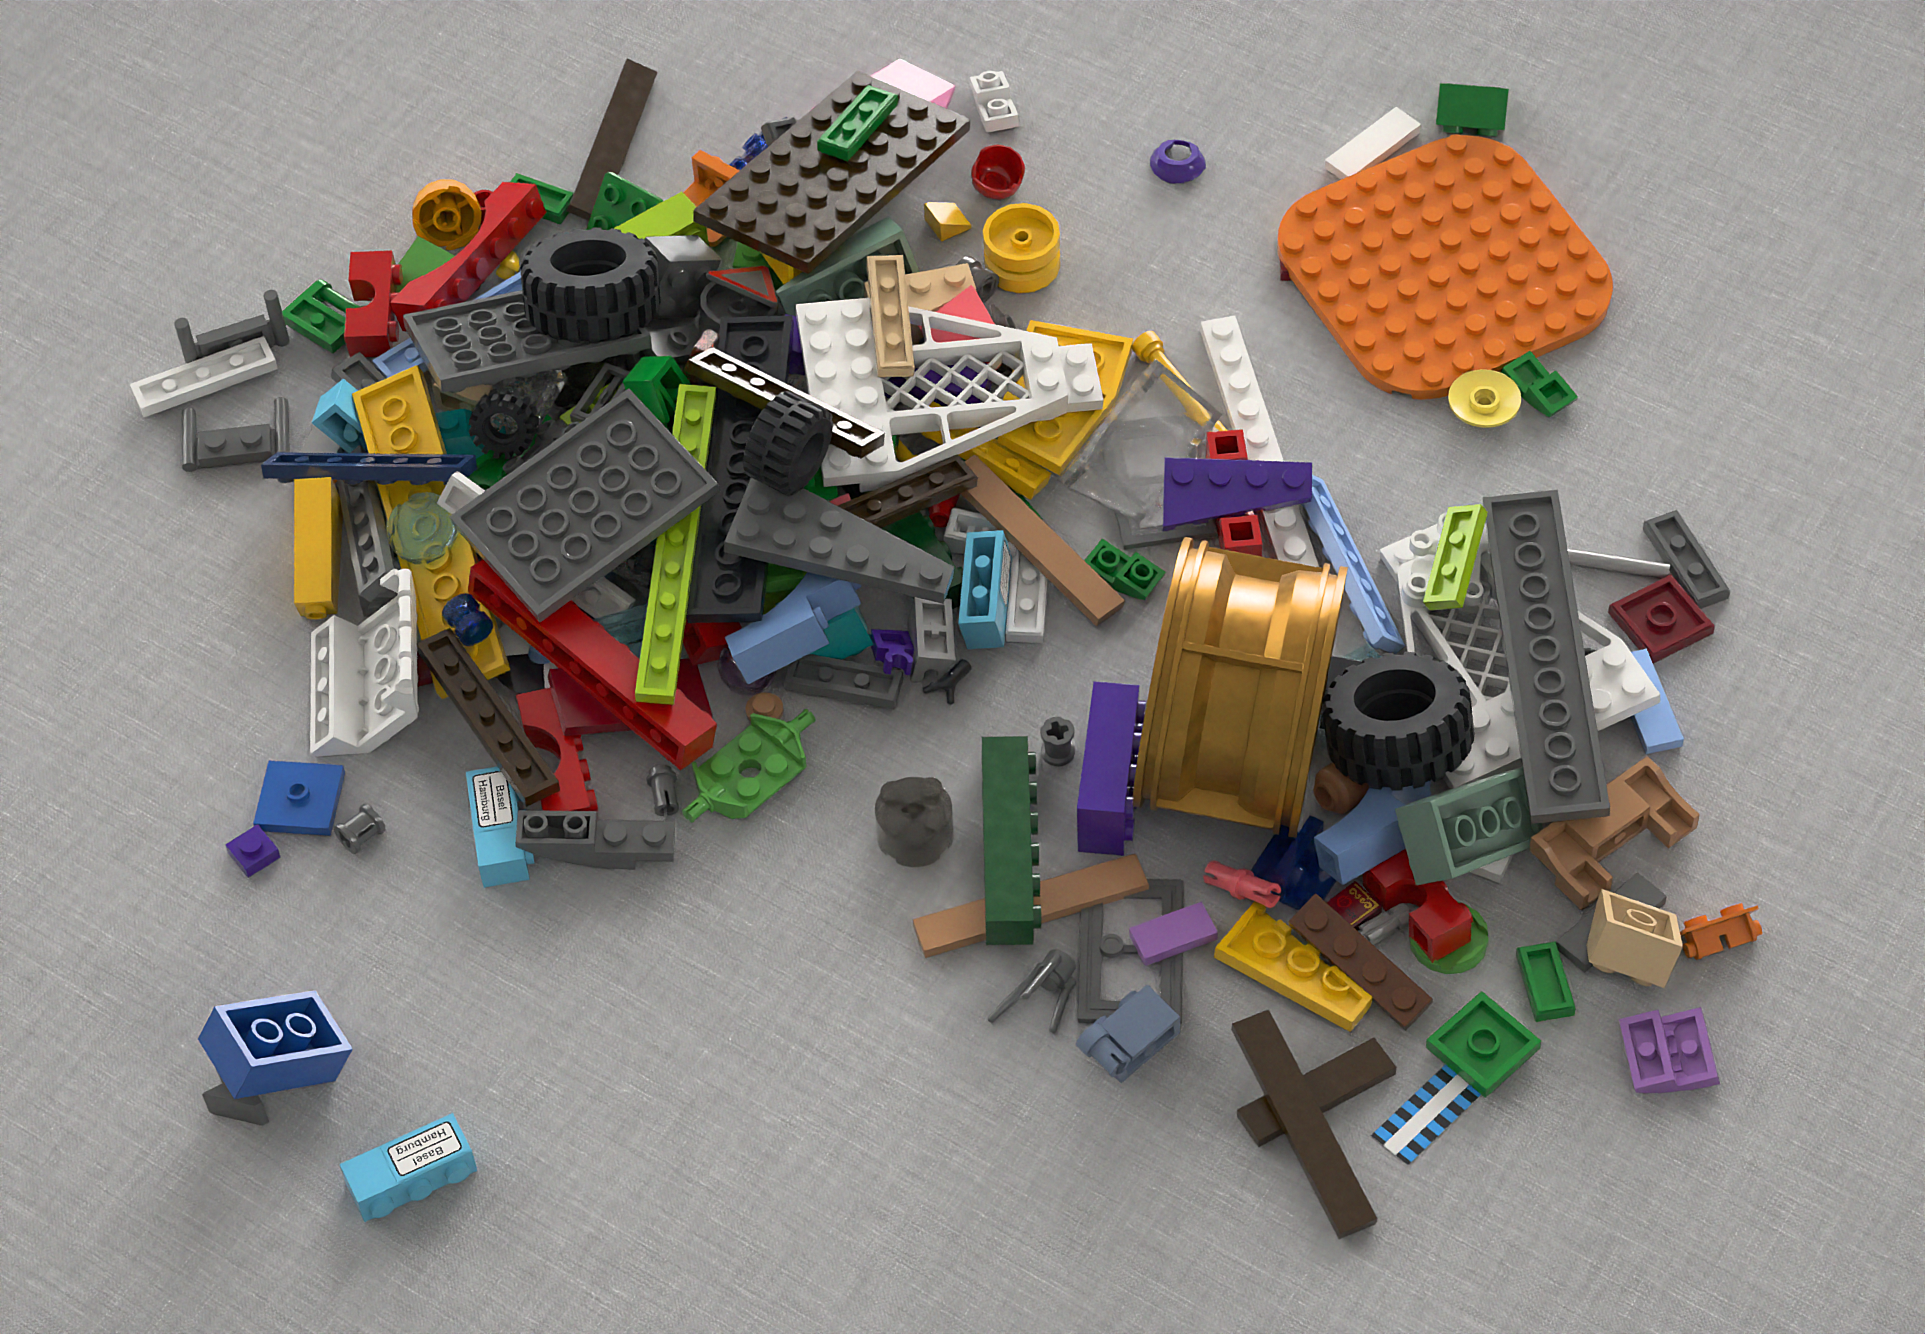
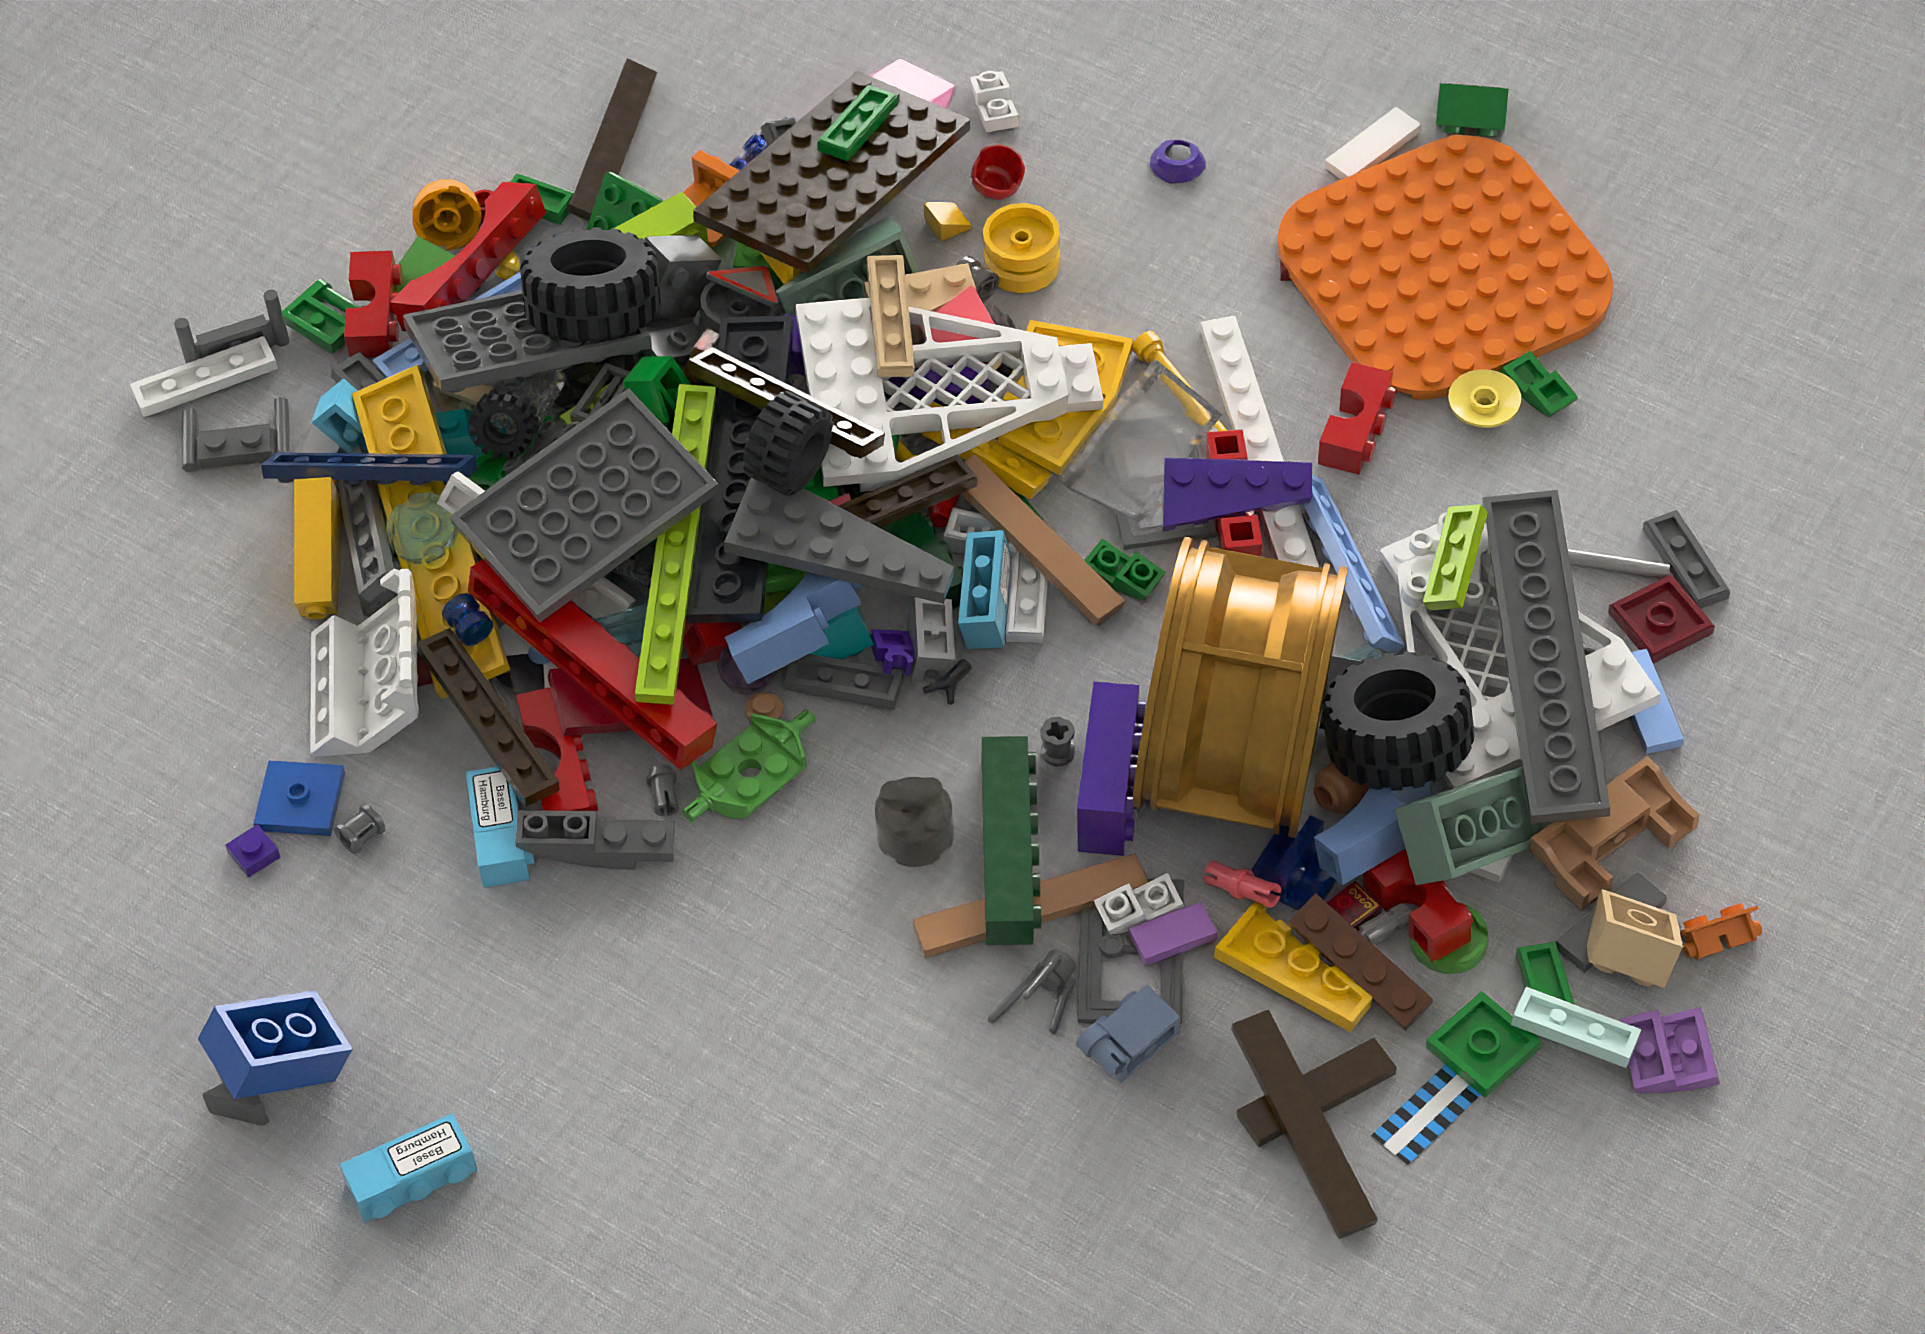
none -> white slope [1093,873,1185,935]
none -> red arch [1318,362,1397,475]
none -> light aqua plate [1511,987,1641,1068]

